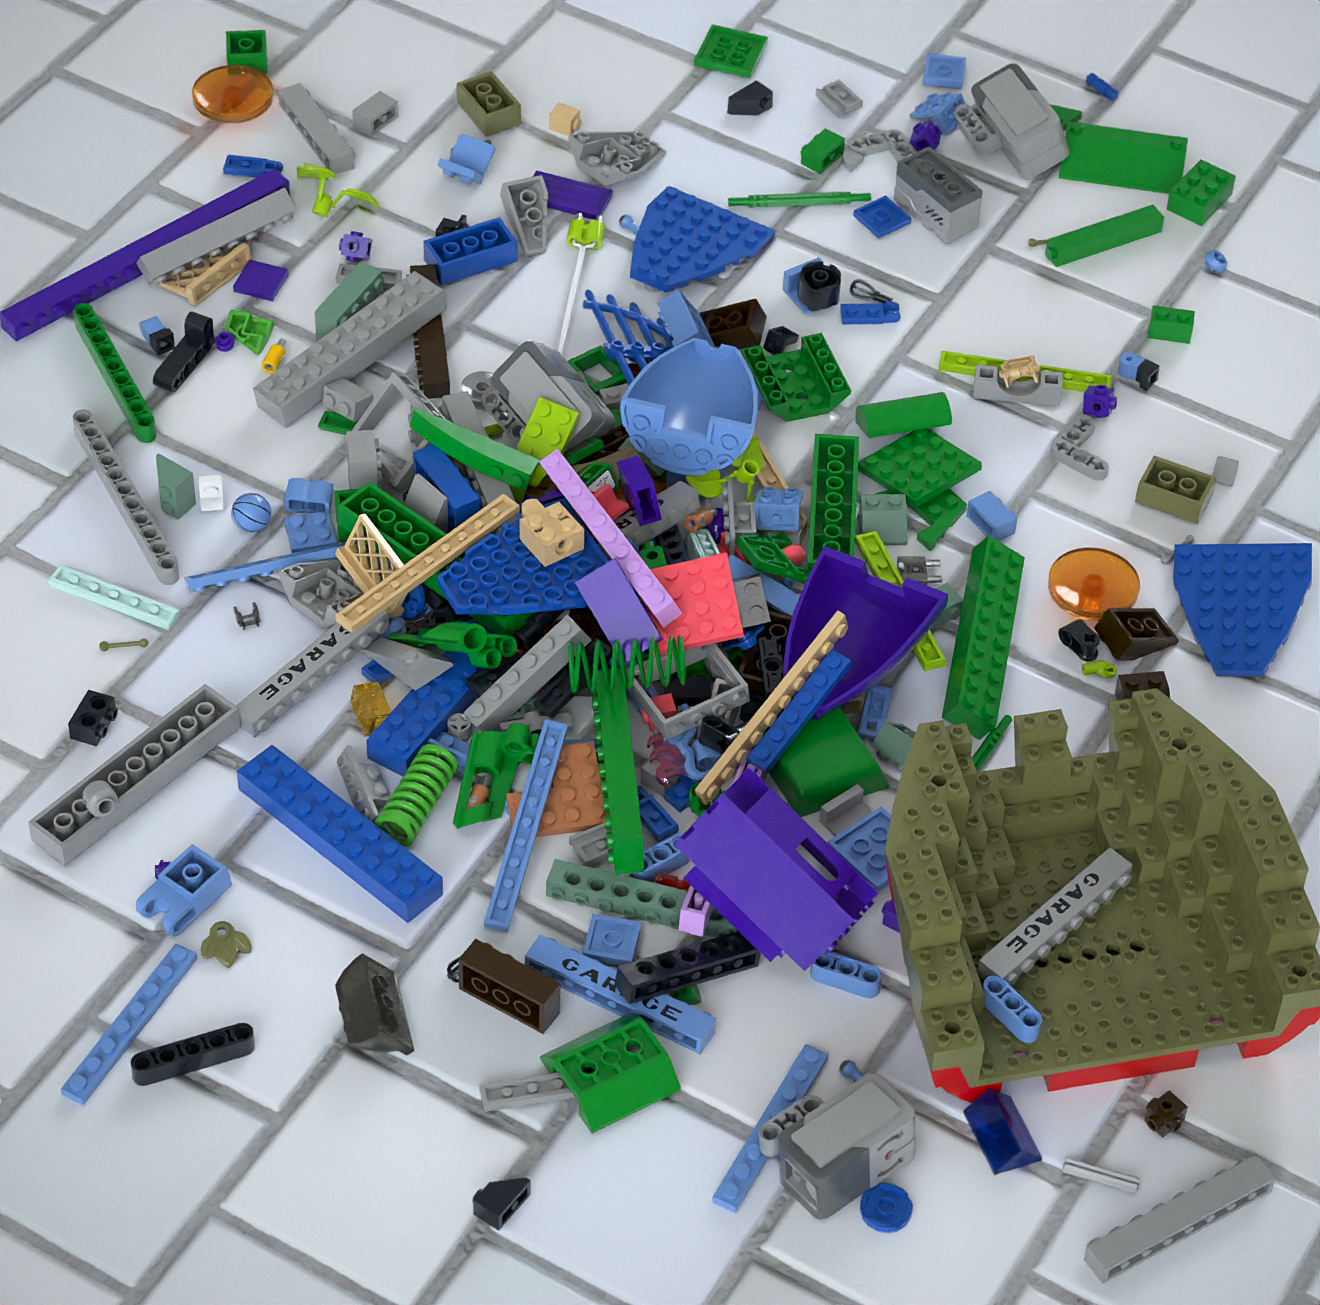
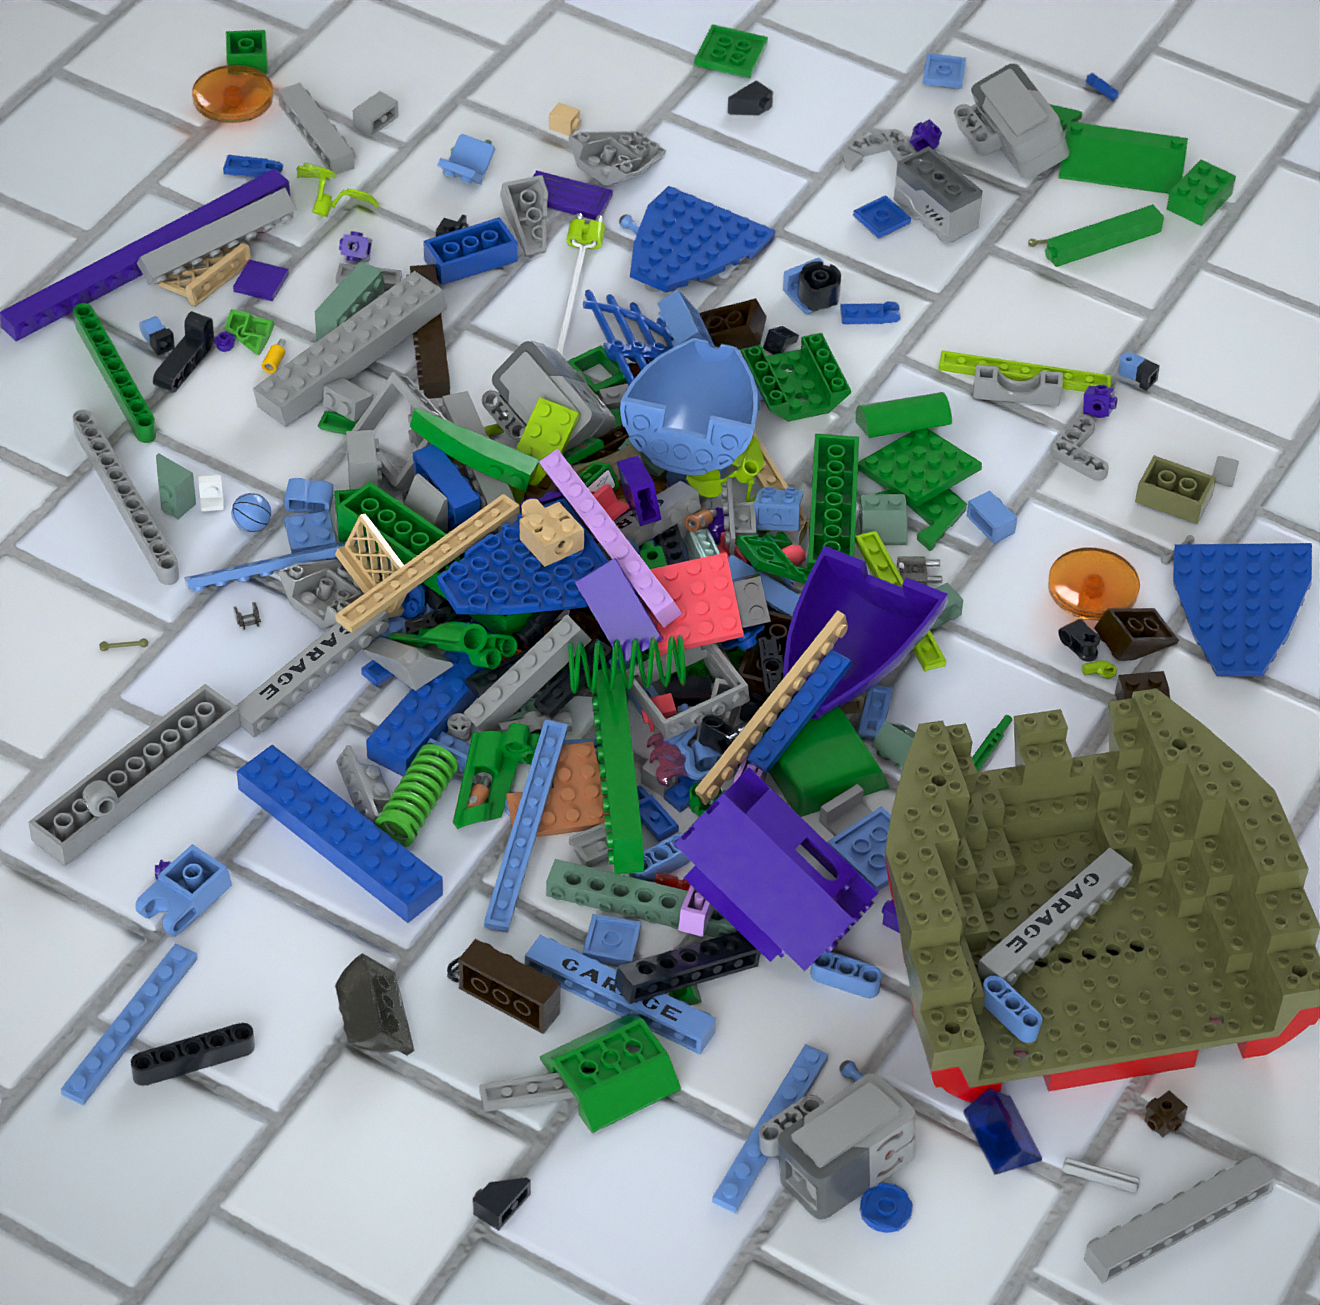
light aqua tile [48,565,181,630] -> none
black brick [68,690,118,746] -> none
olive plate [201,921,251,968] -> none
clear yellow hinge [350,682,391,735] -> none
olive brick [457,71,521,136] -> none
light grey dish [461,371,498,404] -> none
green axle [728,192,871,208] -> none
green brick [800,128,845,174] -> none
light grey plate [816,80,863,117] -> none
black piece [849,279,893,304] -> none
medium blue bracket [910,92,965,134] -> none
green brick [941,535,1025,740] -> none
tan piece [999,355,1040,388] -> none
green brick [1148,305,1195,344] -> none
medium blue hat [1205,250,1227,272] -> none

